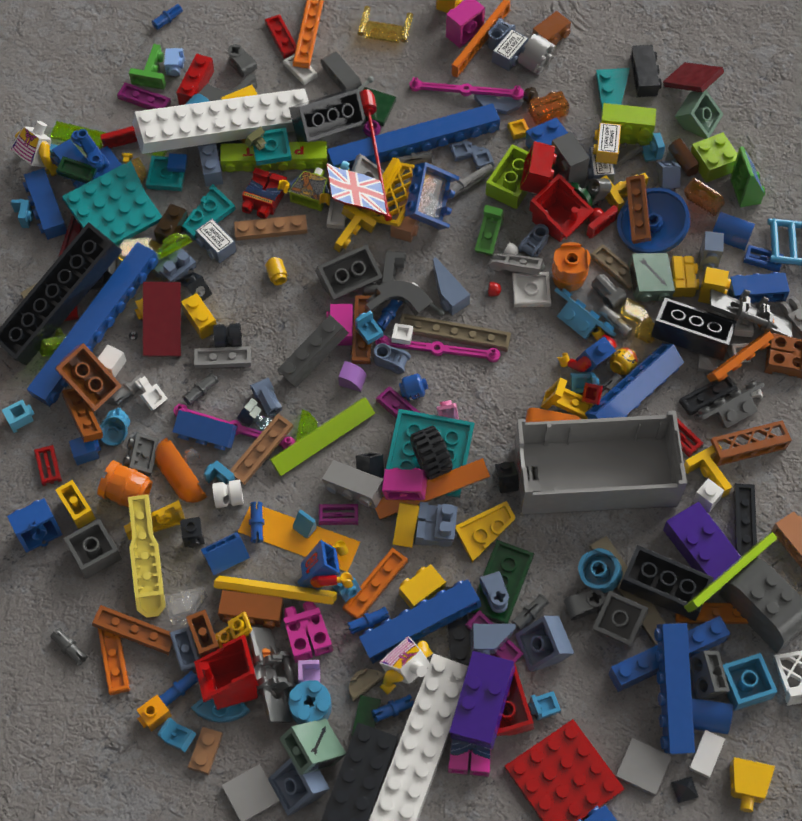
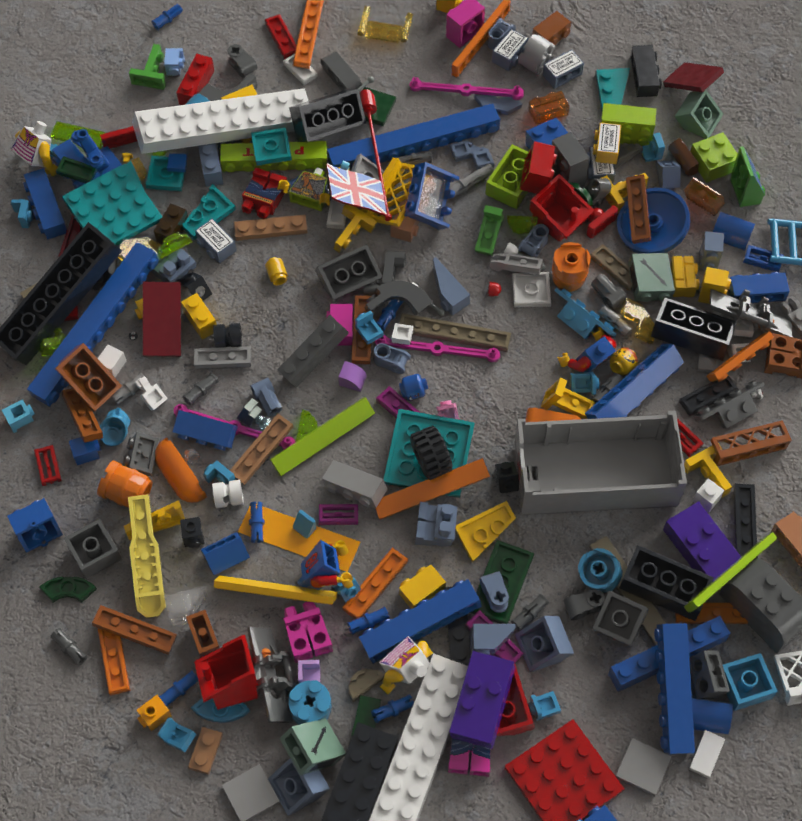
yellow brick [55,480,96,529] -> none
magenta tile [117,83,171,110] -> none
sand blue slope [170,626,200,672] -> none
yellow slope [215,612,252,648] -> none
dark orange brick [218,590,284,629] -> none
olive tile [245,127,266,151] -> none
black panel [356,452,384,478] -> none
magenta plate [363,120,381,137] -> none
dark pink brick [382,468,428,500] -> none
yellow slope [393,502,419,548] -> none
yellow tile [507,119,529,140] -> none
dark brown plate [523,87,538,105] -> none
red slope [582,382,603,405] -> none
black slope [671,776,699,803] -> none
yellow torso [730,757,775,812] -> none
none -> dark green tile [39,576,97,603]
none -> clear neon green tile [507,215,538,234]
none -> brick [543,50,584,89]

